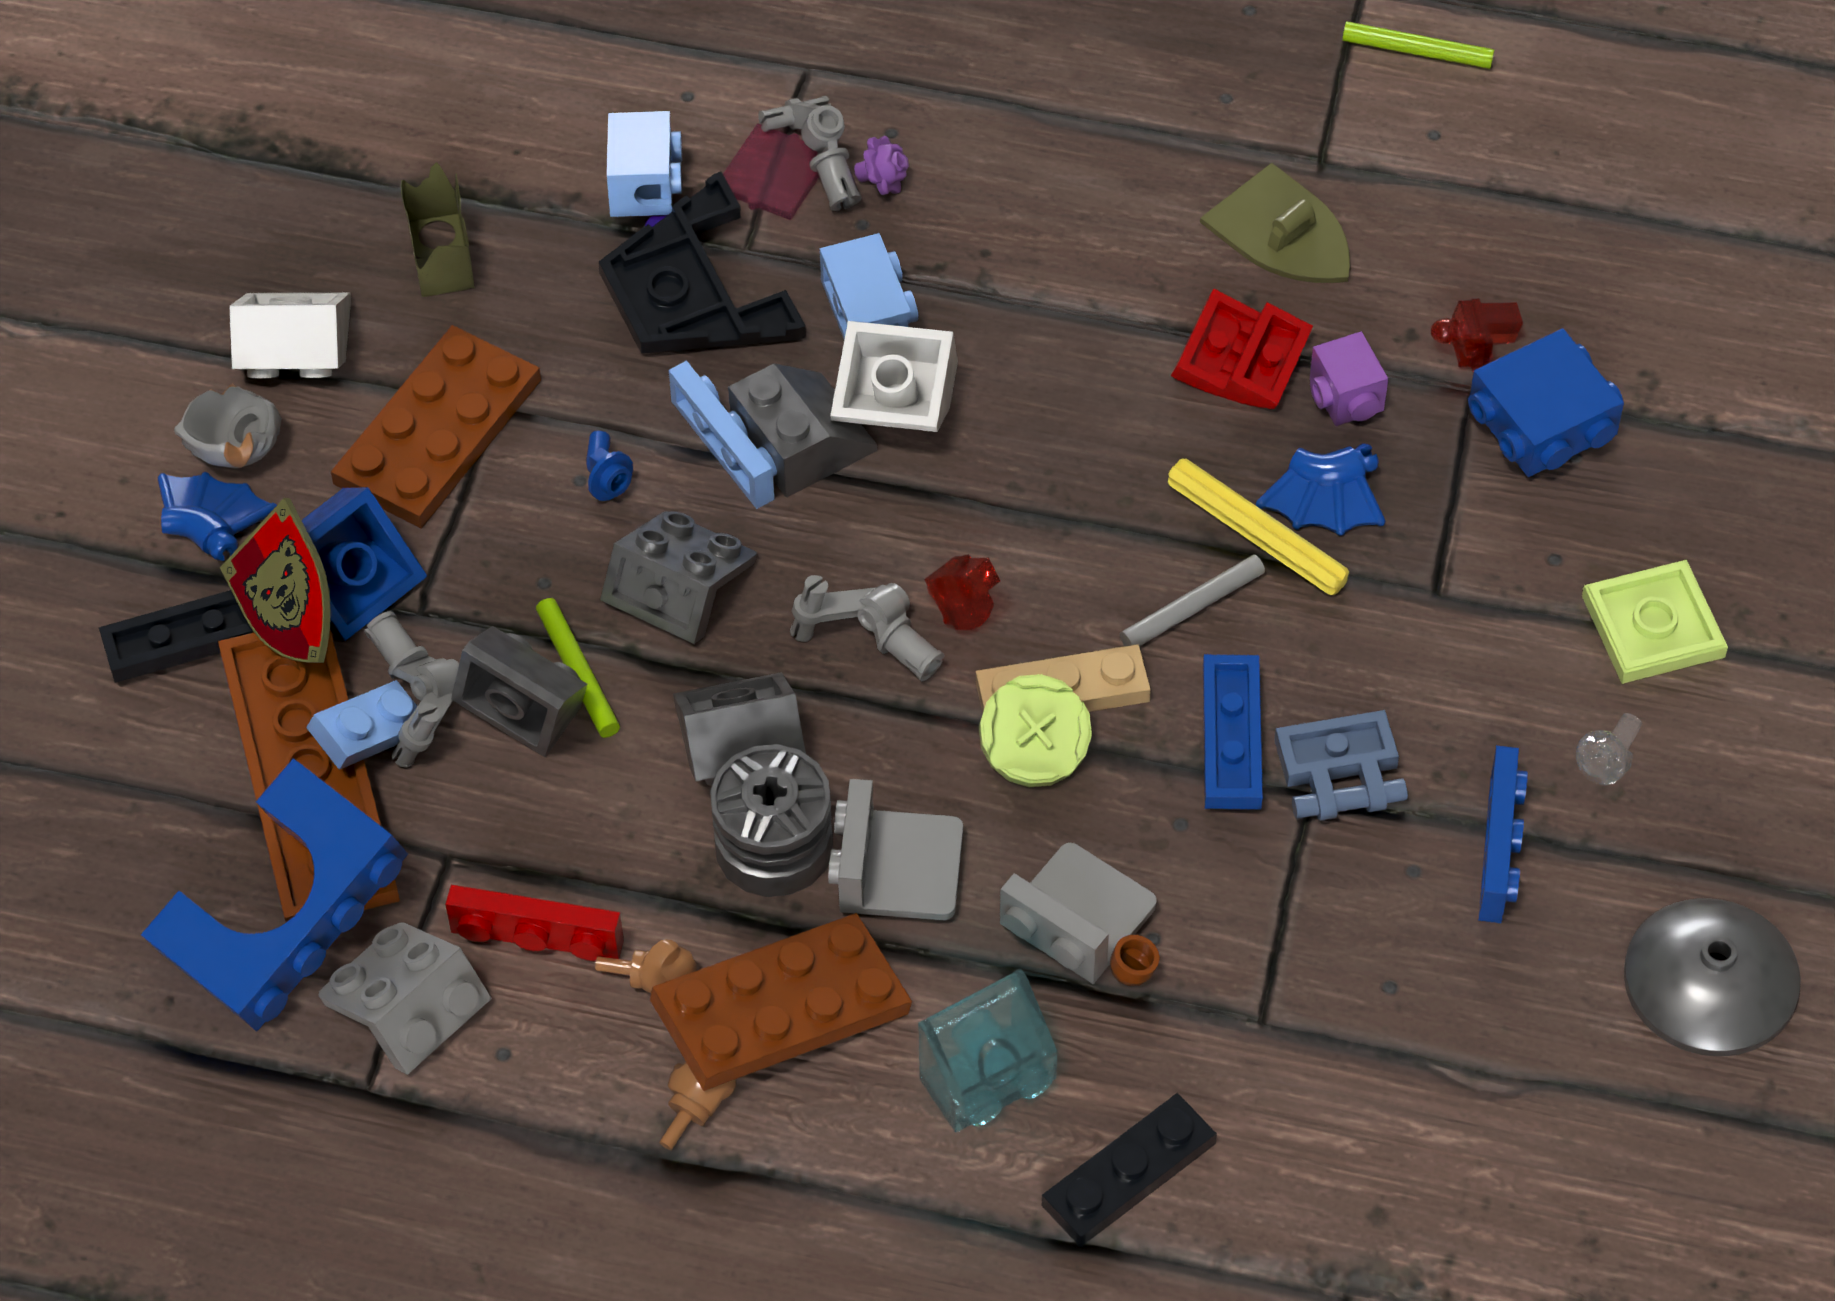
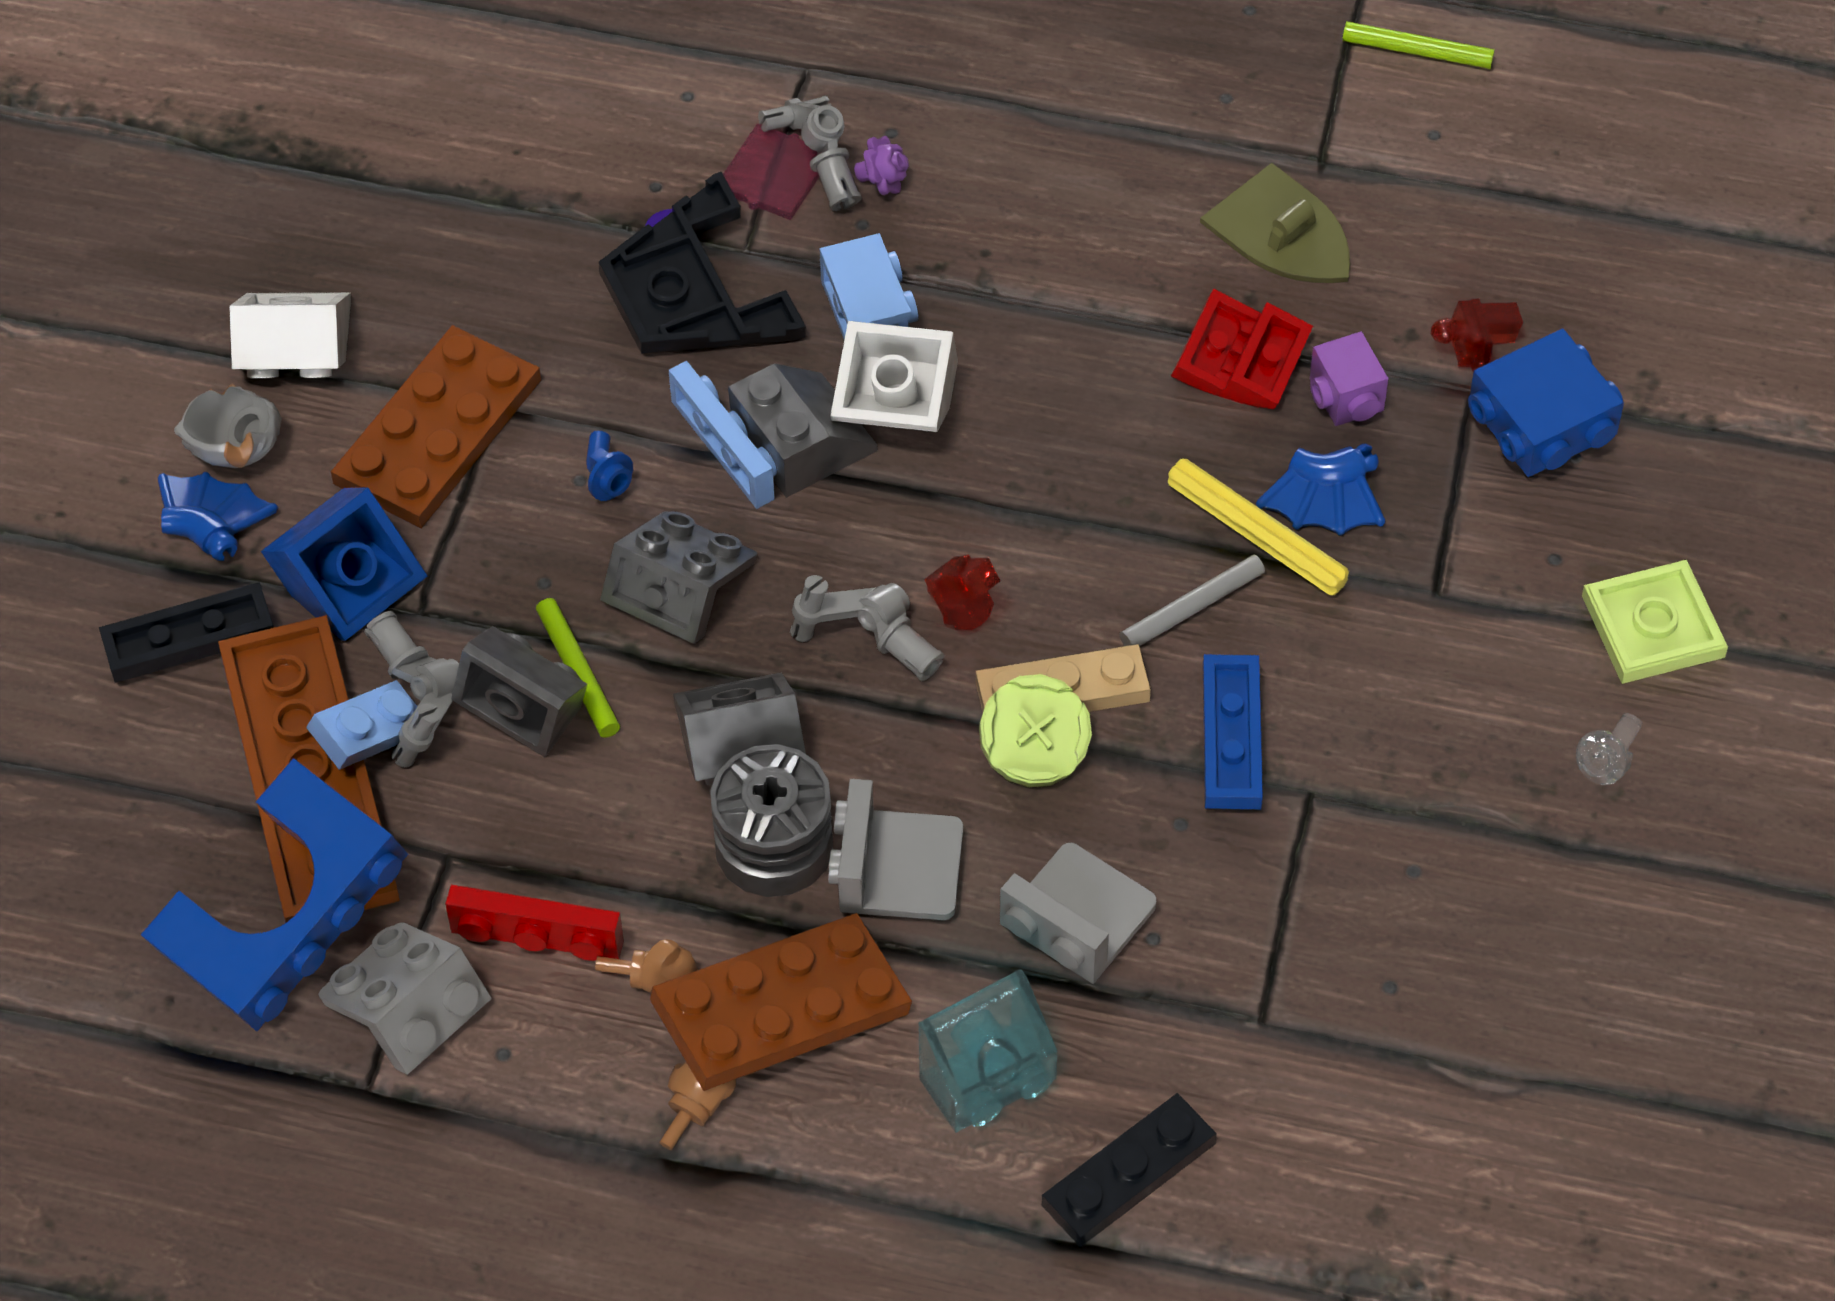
shield [220,498,331,663] -> none
olive piece [401,162,475,297] -> none
light blue brick [607,111,682,217] -> none
dark orange hinge [1110,935,1160,986] -> none
sand blue plate [1274,710,1408,821] -> none
blue plate [1478,745,1528,923] -> none
flat silver dish [1624,898,1801,1056] -> none

